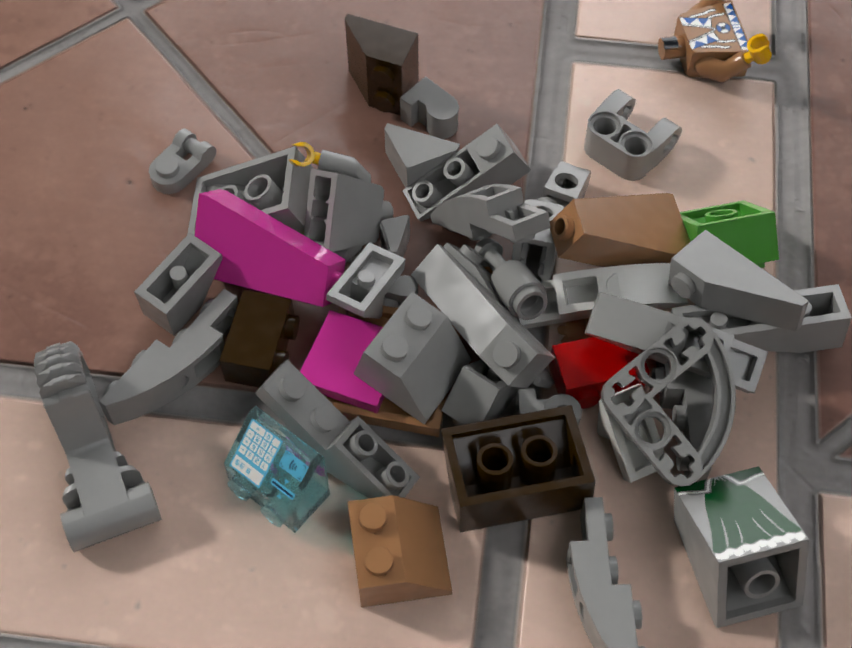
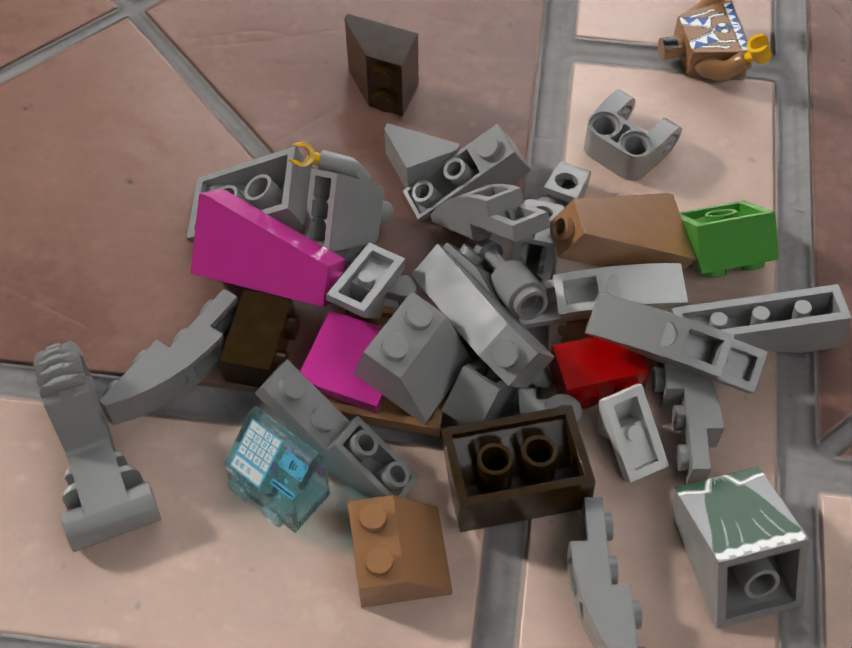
light grey slope [134,233,222,336] -> none
light grey plate [149,128,216,194] -> none
light grey slope [380,215,410,258] -> none
light grey leg [400,76,459,139] -> none
light grey beam [601,317,736,486] -> none
light grey slope [668,230,808,331] -> none

